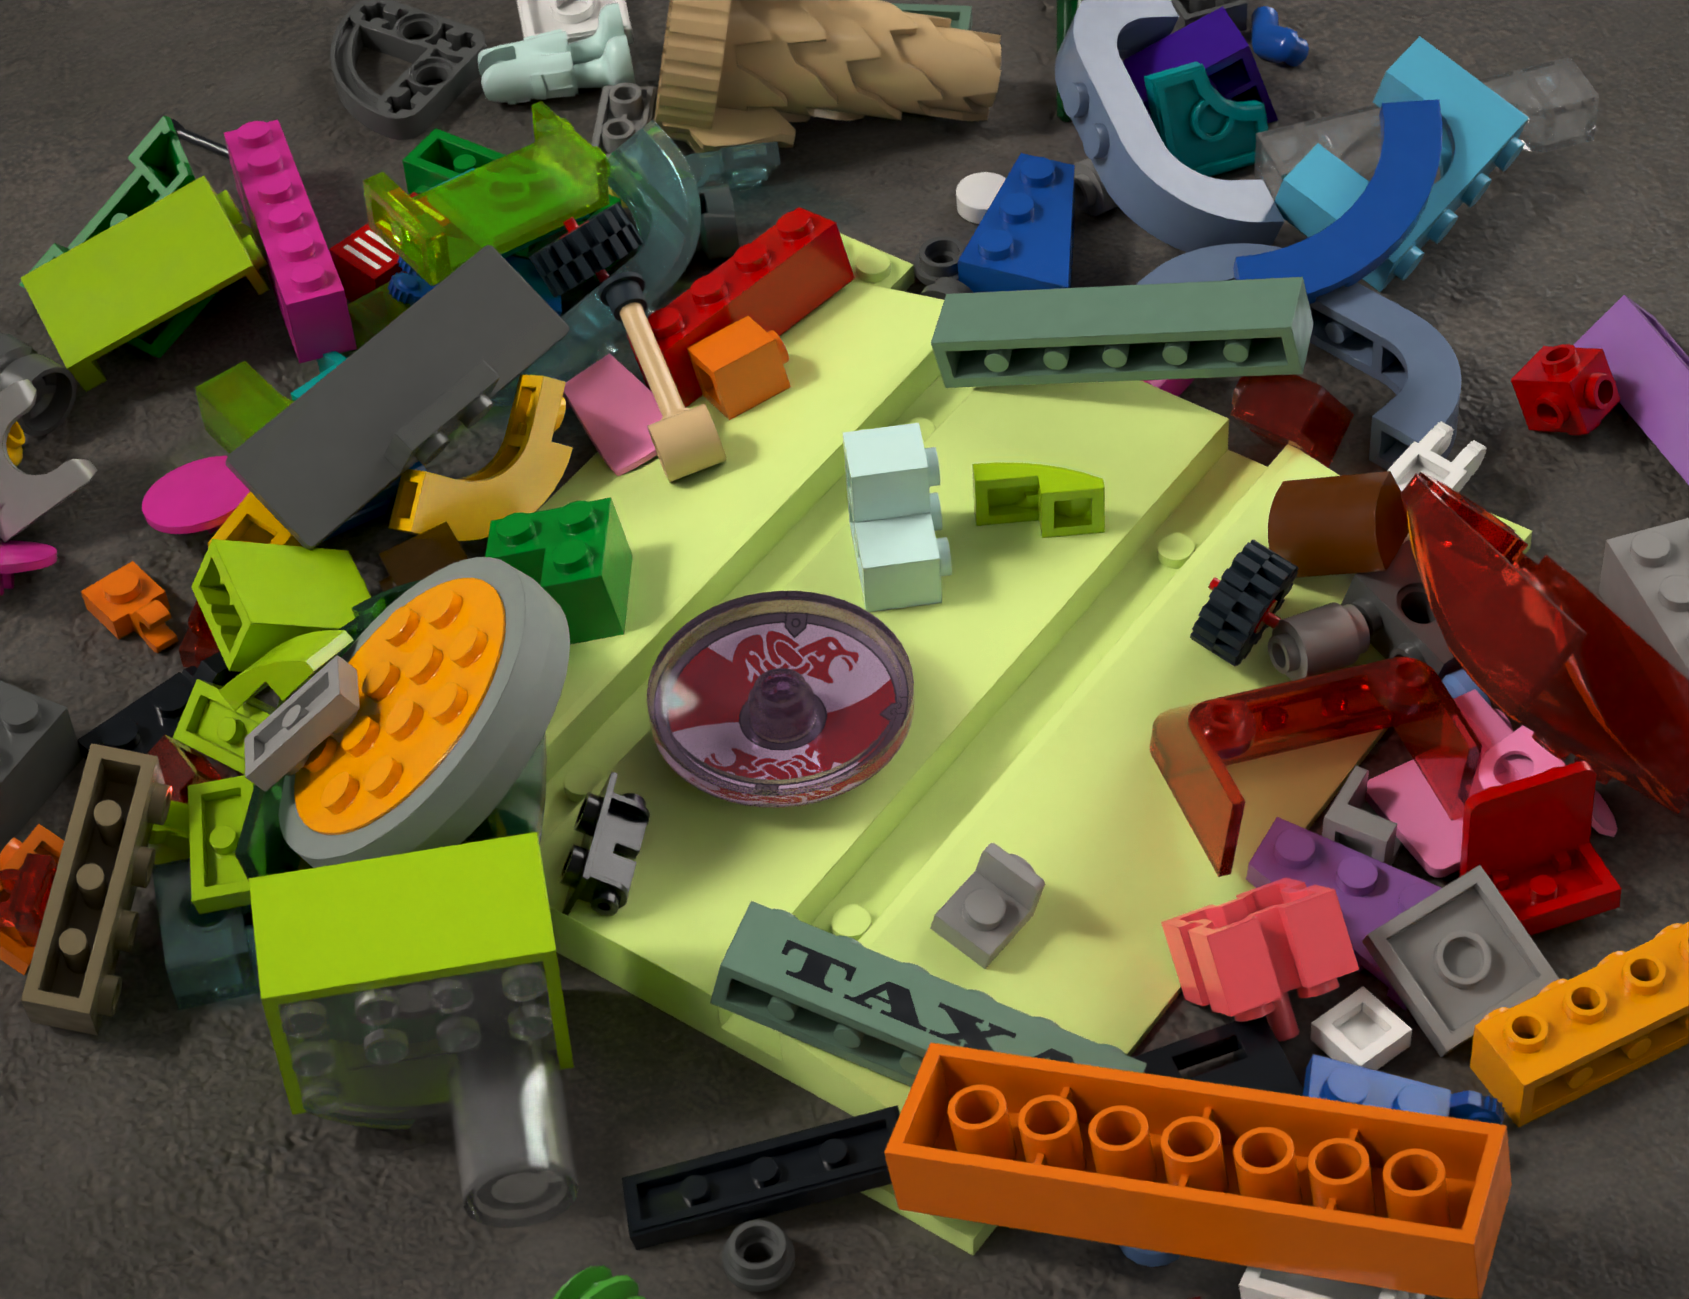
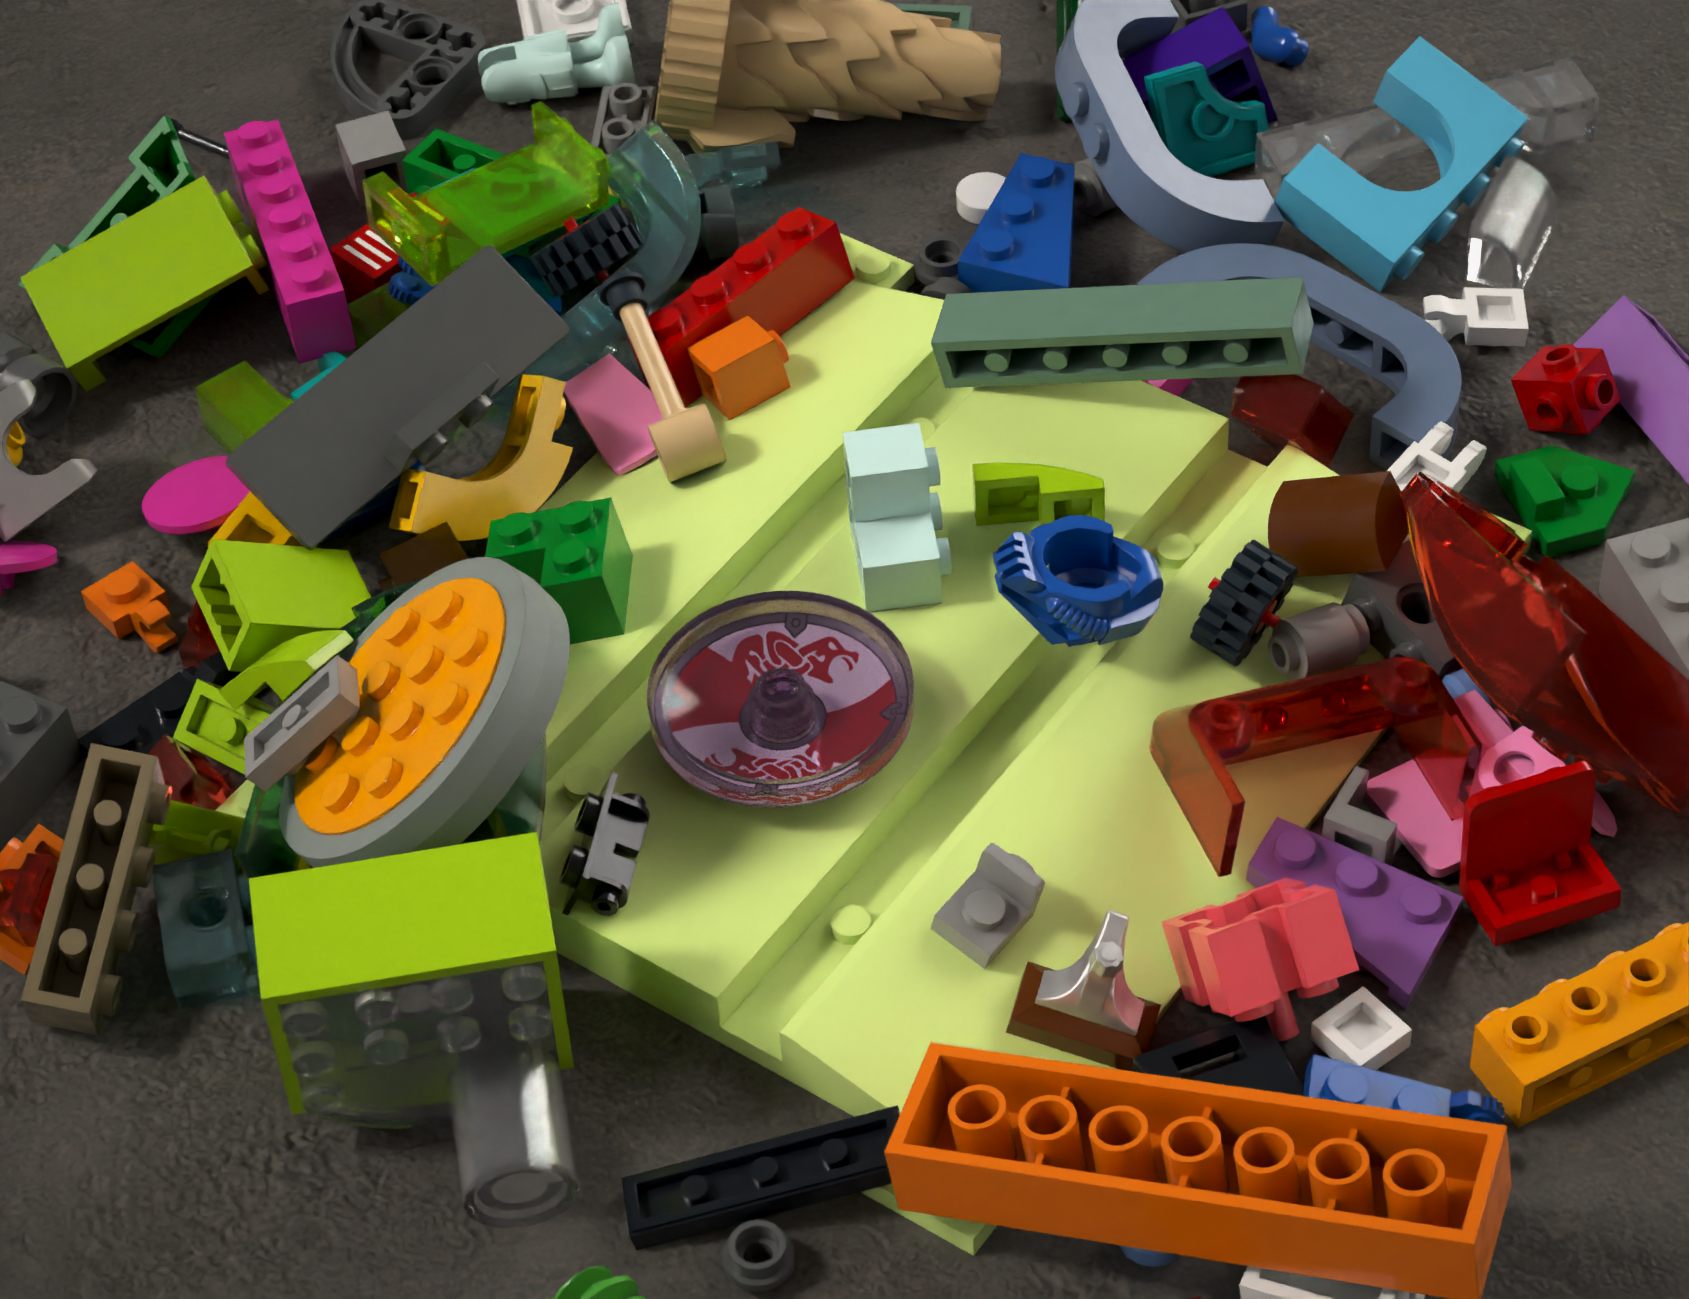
lime panel [188,775,278,914] -> none
sand green brick [710,901,1147,1087] -> none
blue tile [1233,99,1443,304] -> none
light grey tile [1362,865,1559,1058] -> none
none -> light grey brick [335,111,408,207]
none -> blue helmet [993,515,1164,647]
none -> piece [1006,910,1161,1071]
none -> white plate [1423,287,1528,347]
none -> clear brick [1465,155,1557,289]
none -> green plate [1494,445,1635,558]

